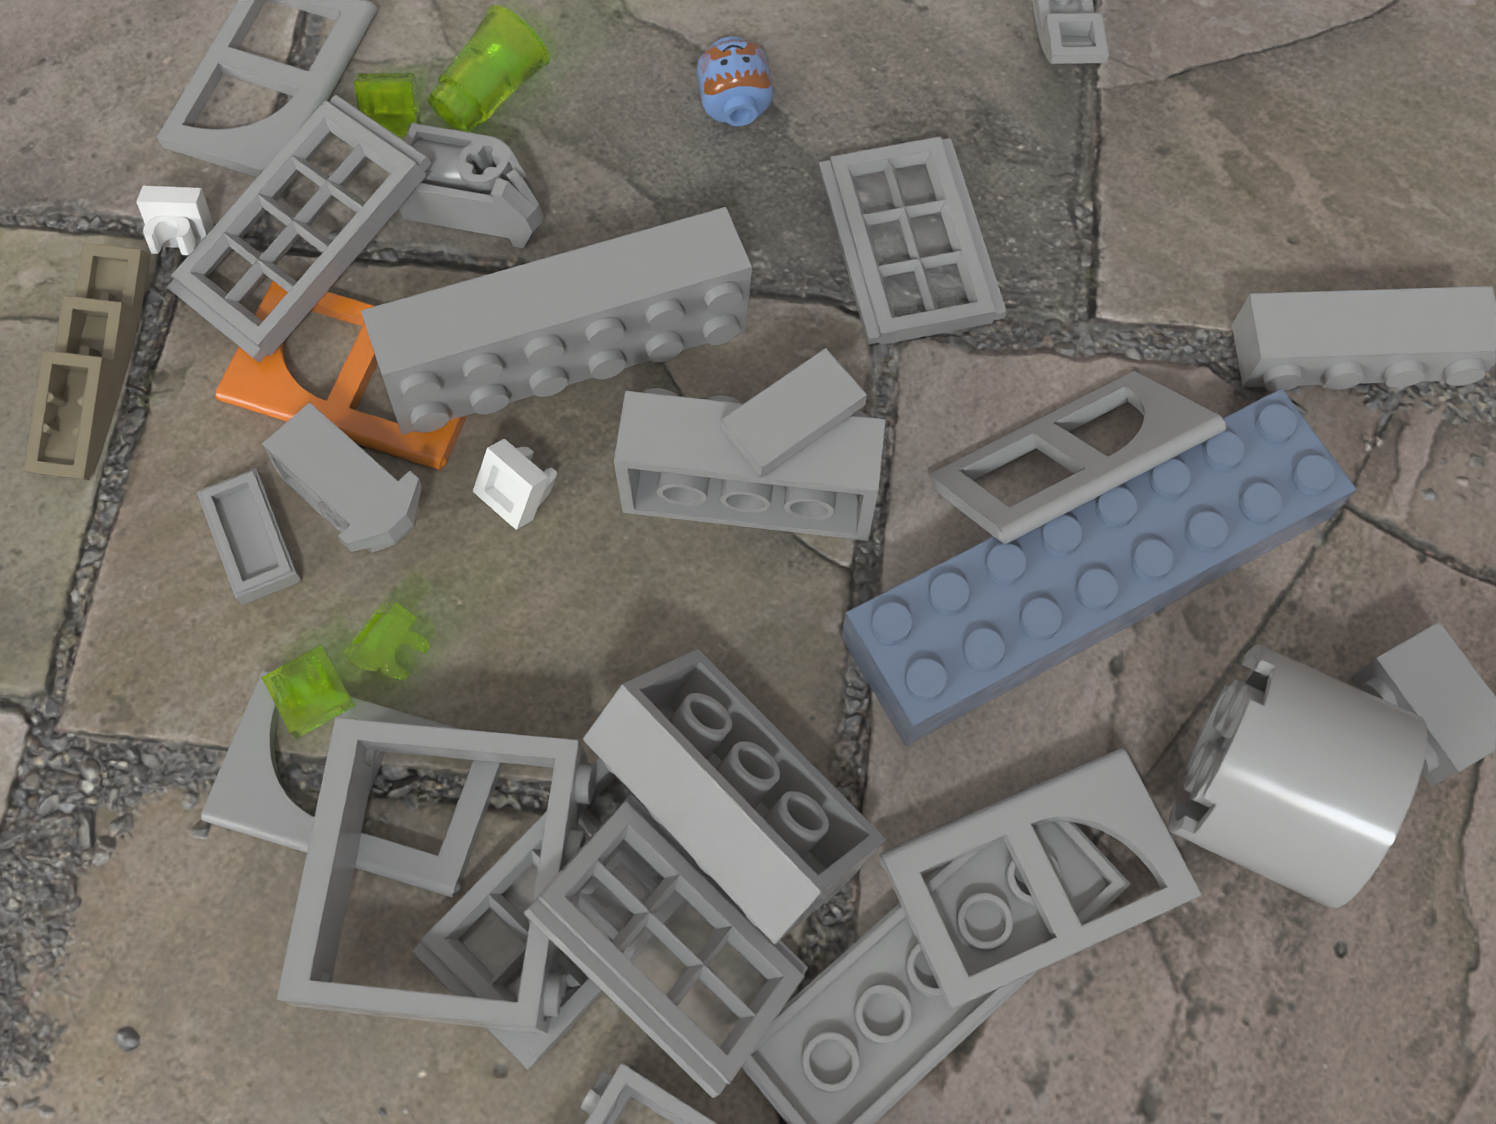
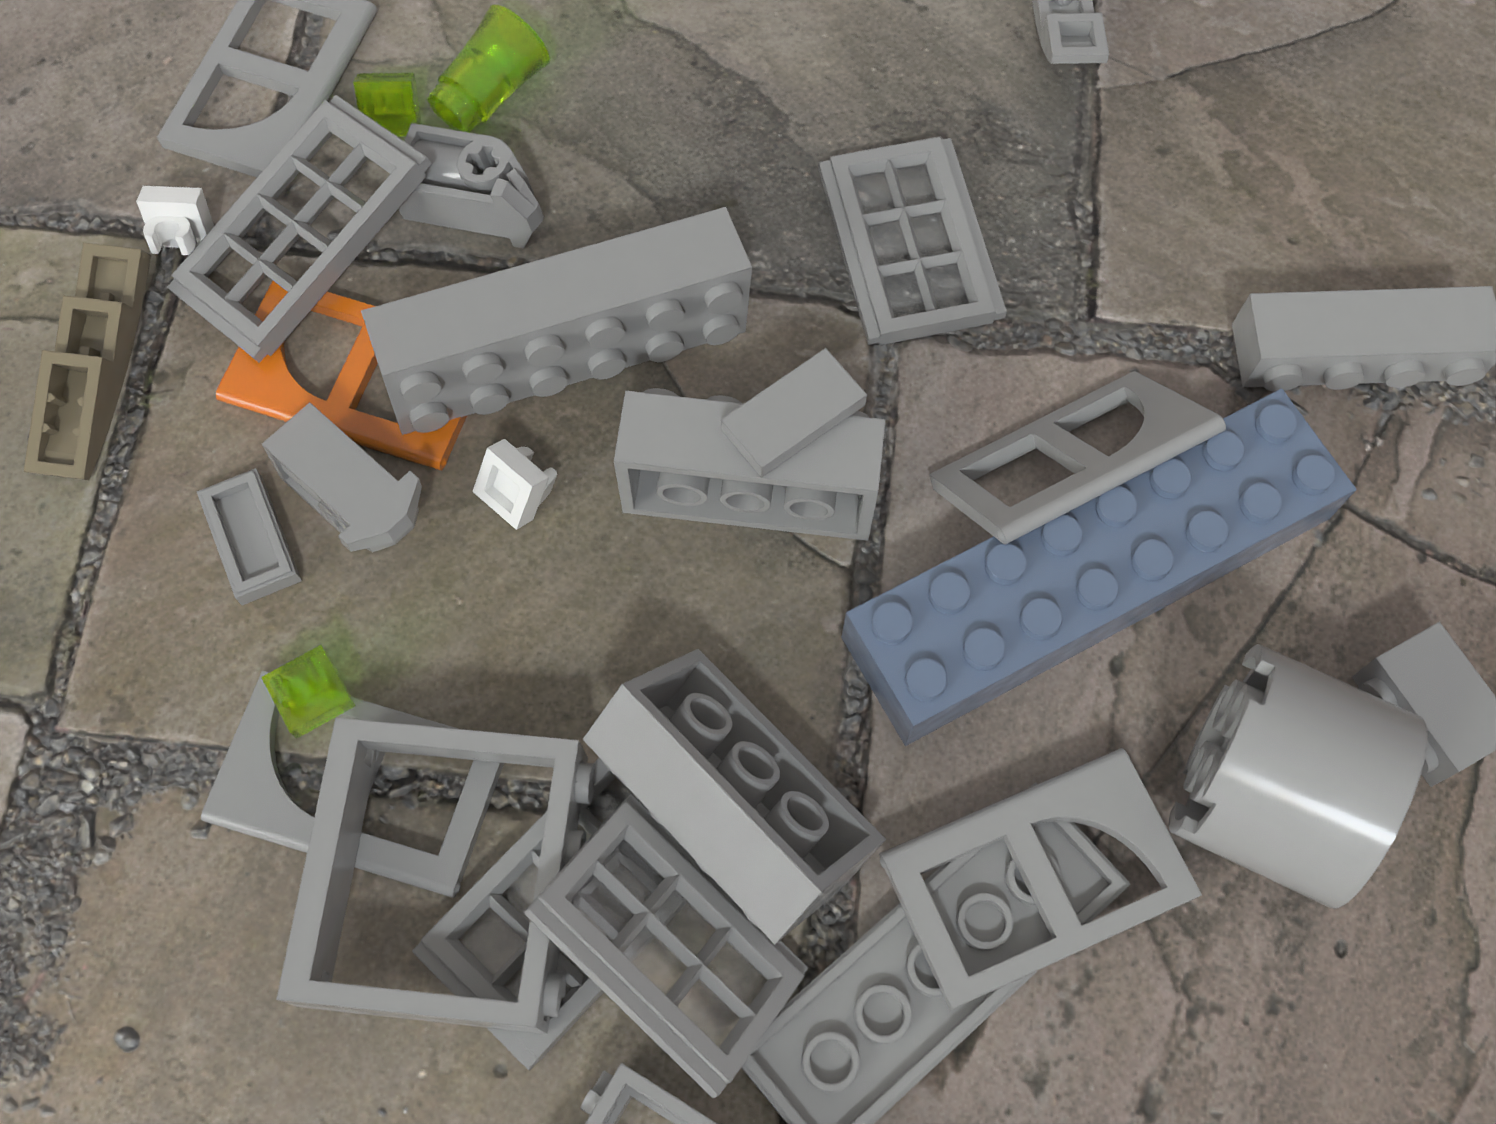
clear neon green tile [342,602,430,680] -> none
medium blue head [696,37,774,126] -> none

